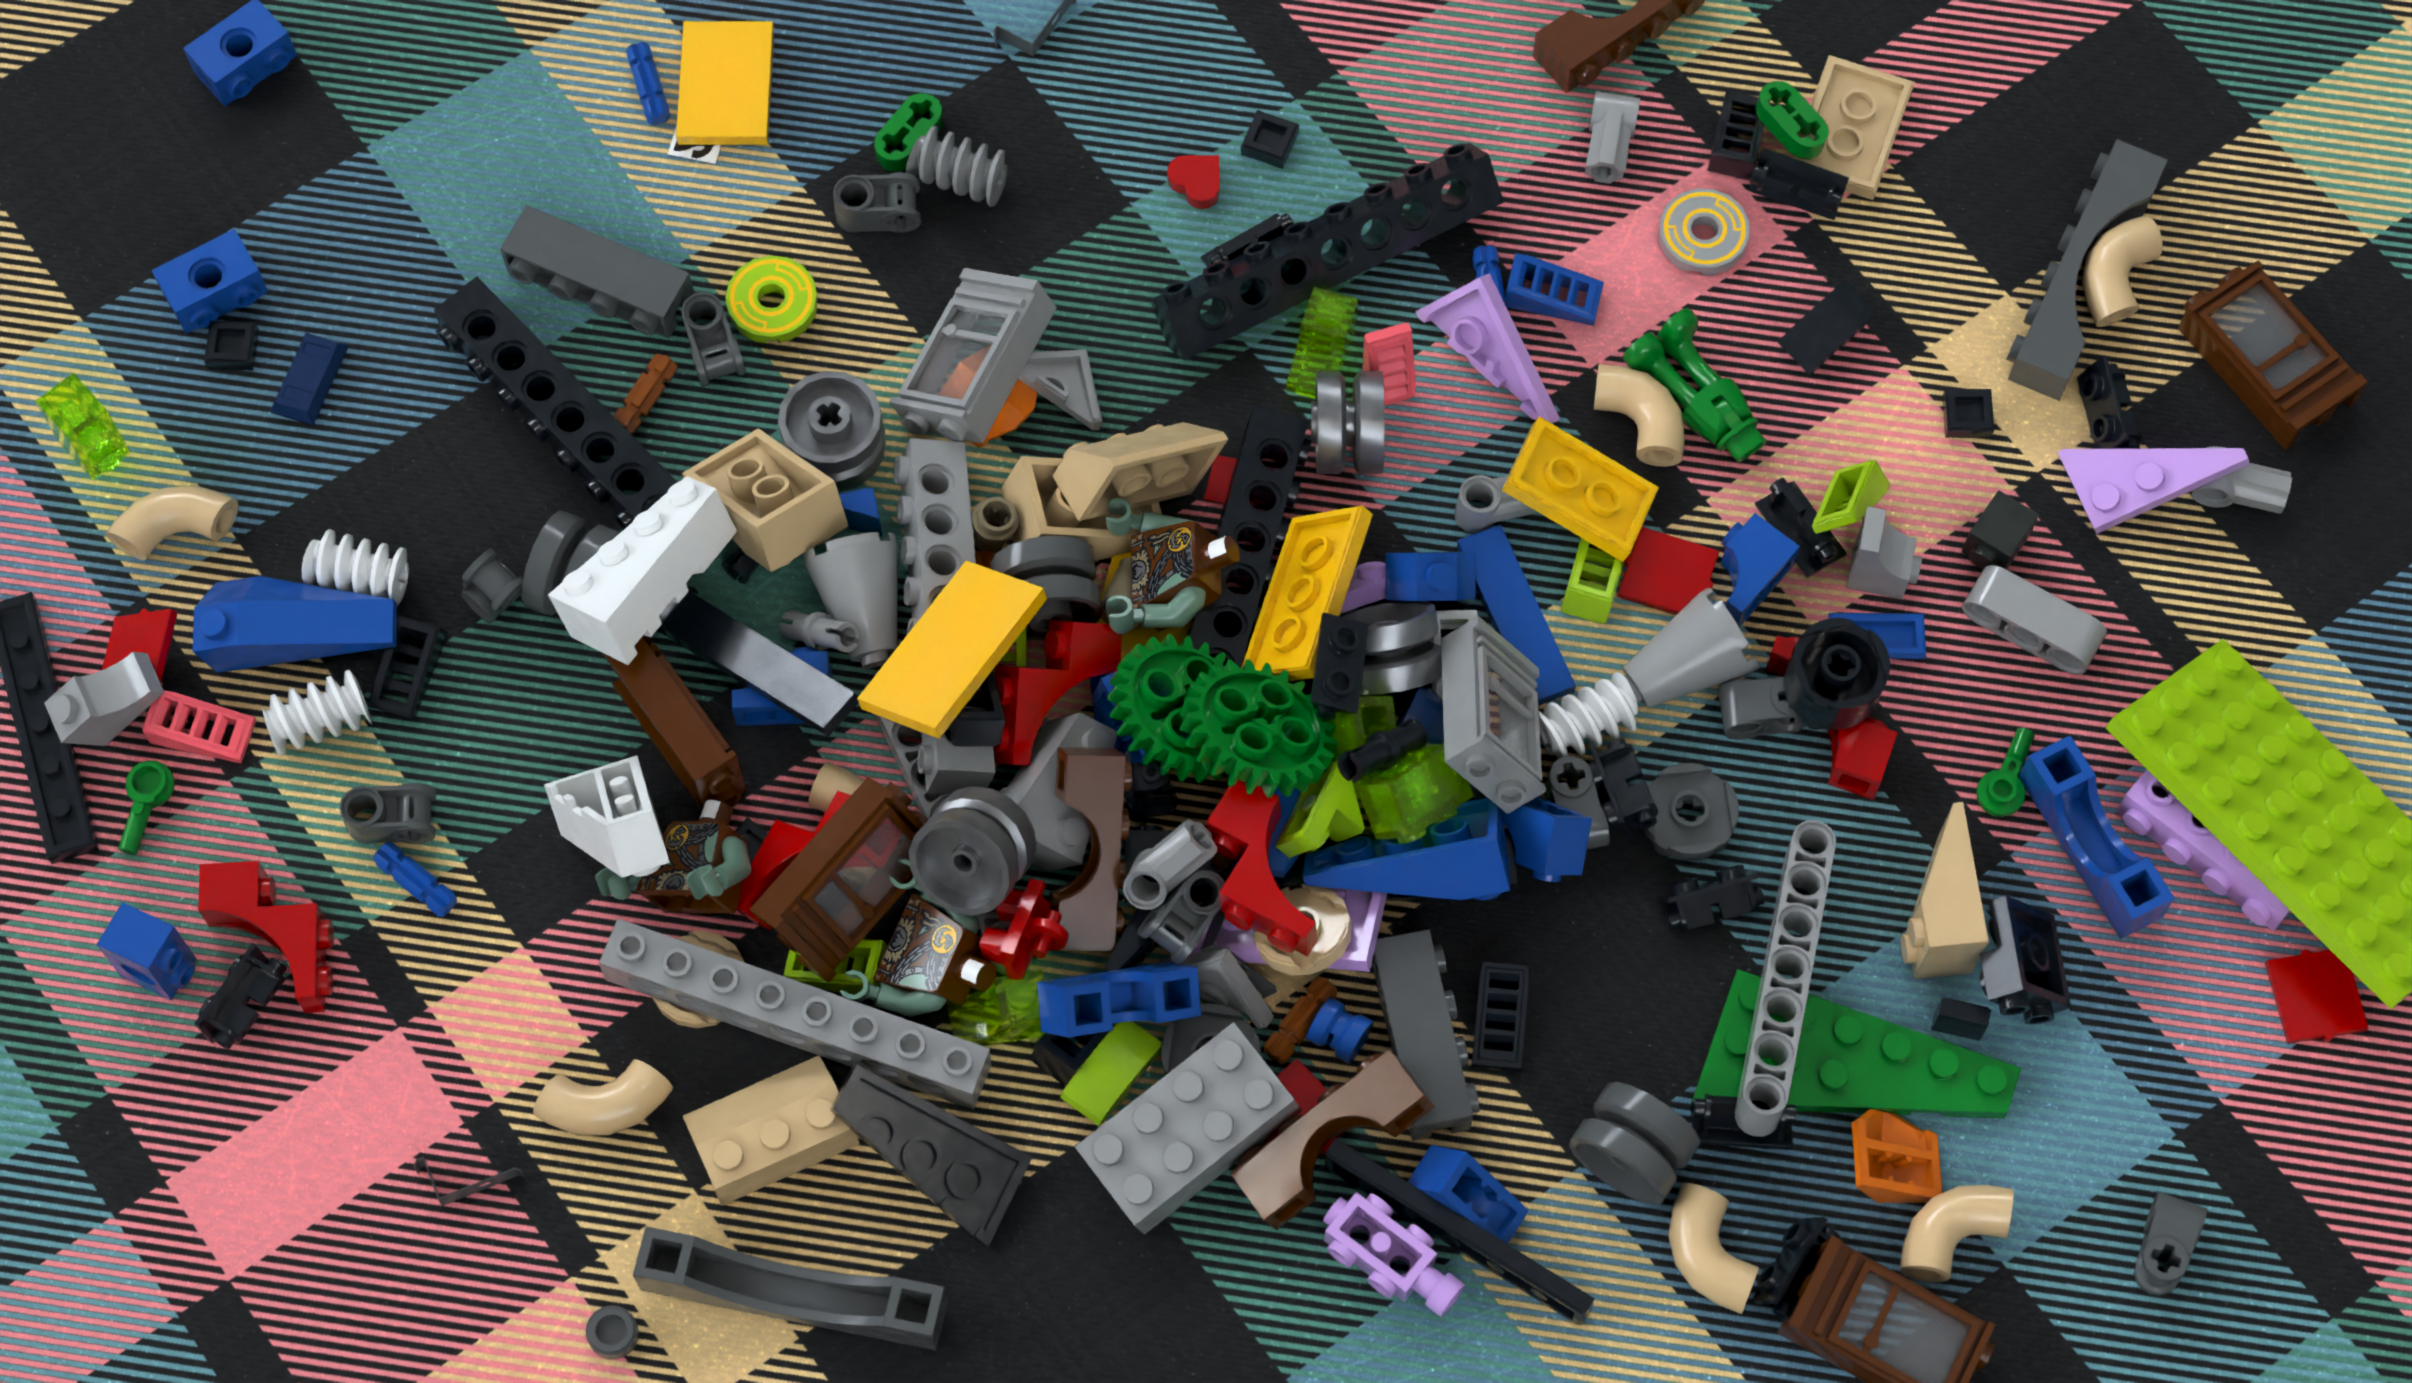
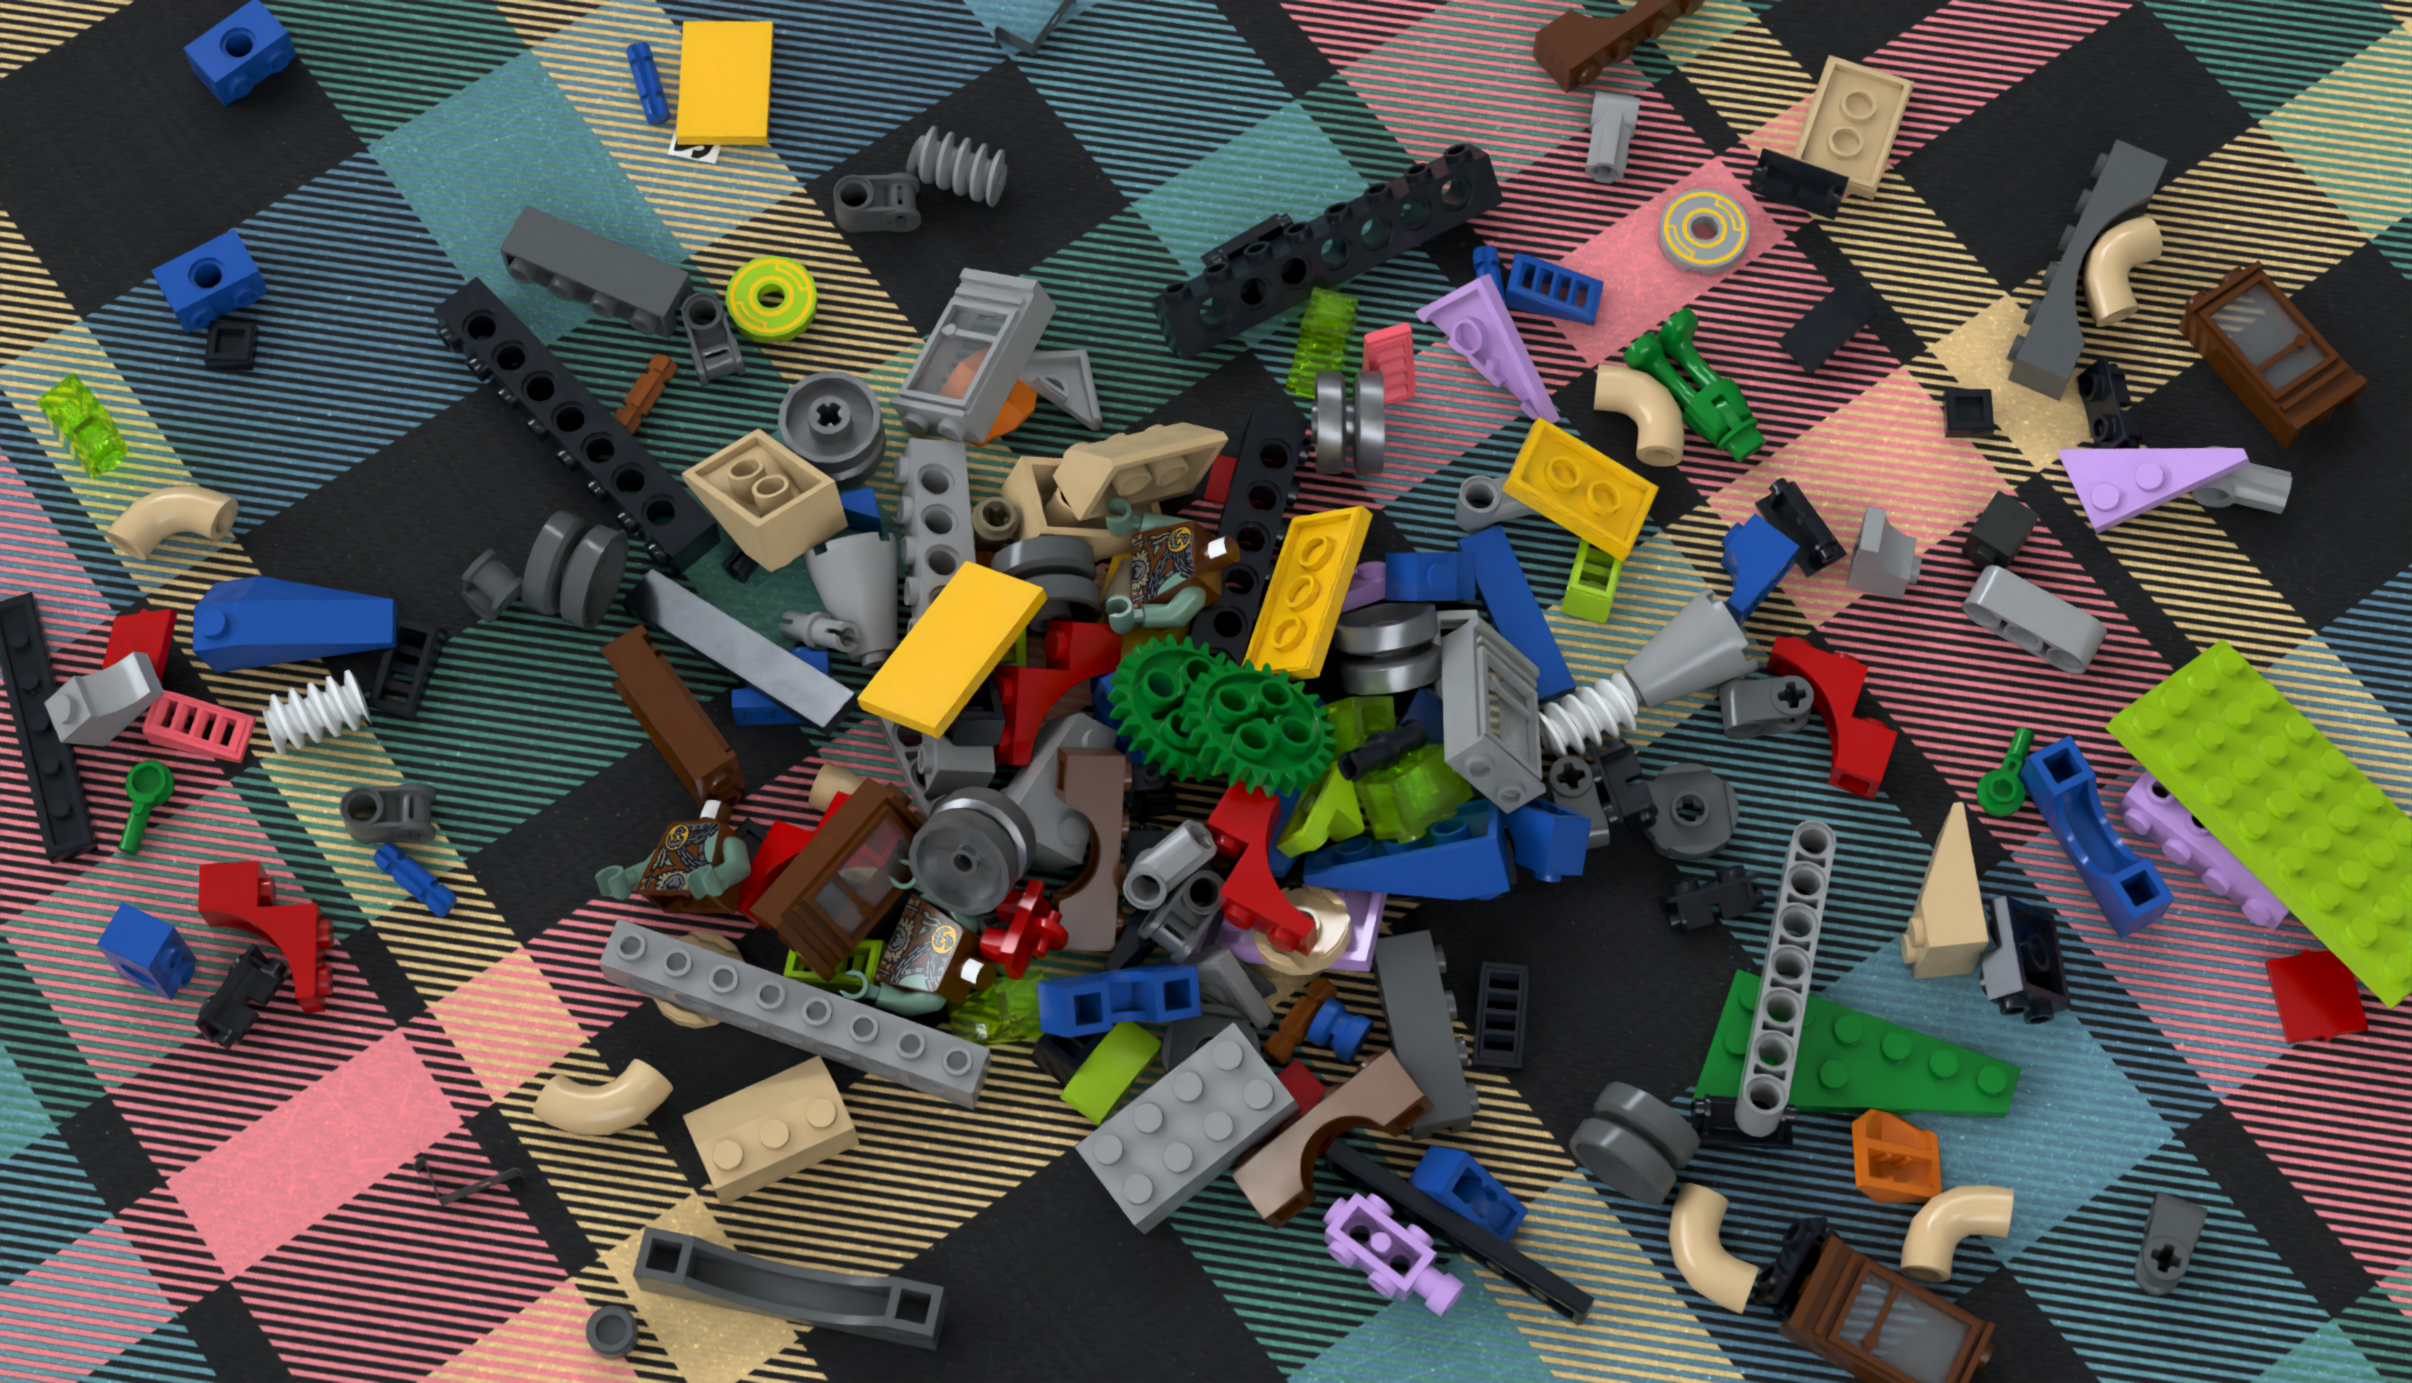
dark blue tile [270,332,349,426] -> none
white piece [302,529,409,607] -> none
white wedge [544,755,670,878] -> none
white wedge [548,476,737,665] -> none
black wing [830,1064,1032,1248] -> none
green beam [874,93,943,171] -> none
red tile [1167,155,1220,209] -> none
black tile [1241,110,1299,169] -> none
black hinge [1310,612,1369,720] -> none
red piece [1617,527,1719,615] -> none
black slope [1707,90,1764,180] -> none
green beam [1755,81,1829,159] -> none
black brick [1783,618,1890,730] -> none
lime slope [1812,460,1890,534] -> none
blue tile [1828,613,1926,659] -> none
black tile [1931,997,1991,1041] -> none

